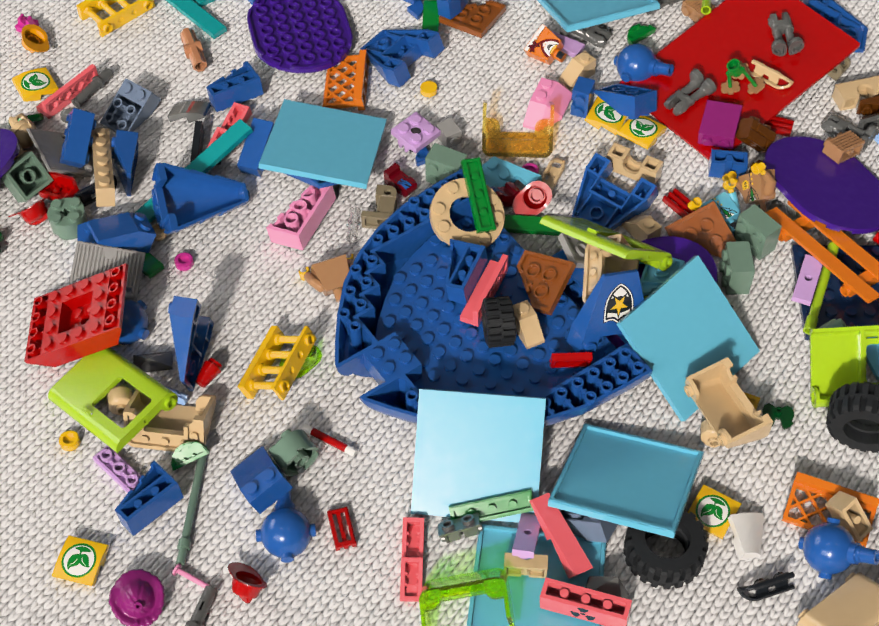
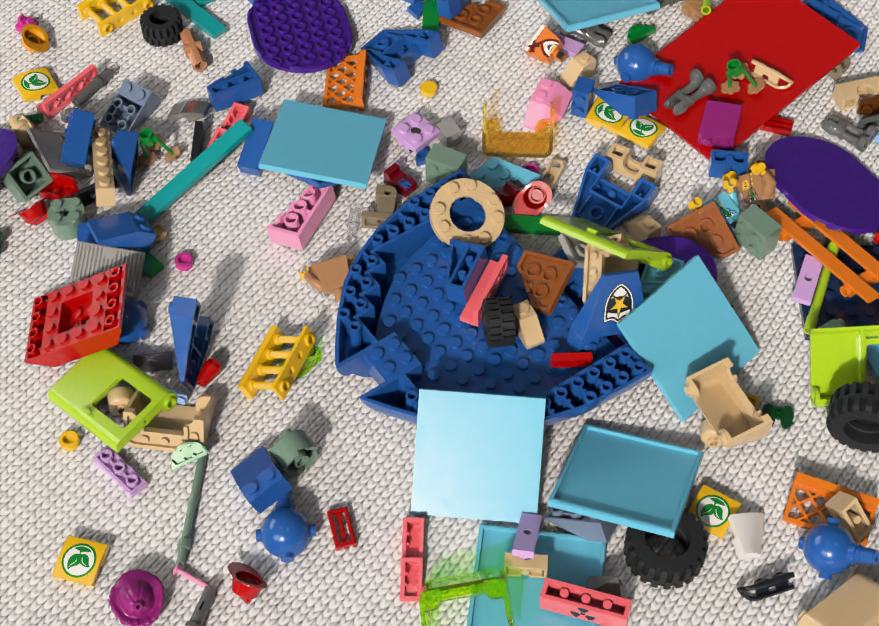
blue wedge [115,461,184,536] -> none
blue cone [152,163,250,234] -> none
red bar [302,423,357,457] -> none
flat silver hinge [438,513,483,543] -> none
tile [449,489,534,522] -> none
green tile [461,157,496,234] -> none
coral slope [530,492,593,579] -> none
red tile [662,188,695,218] -> none
sand green brick [719,241,755,295] -> none
reddish brown brick [735,116,777,152] -> none
dark grey piece [768,12,804,56] -> none
medium nougat brick [822,130,865,164] -> none
none -> plant [137,128,181,165]
none -> black tyre [140,4,184,47]

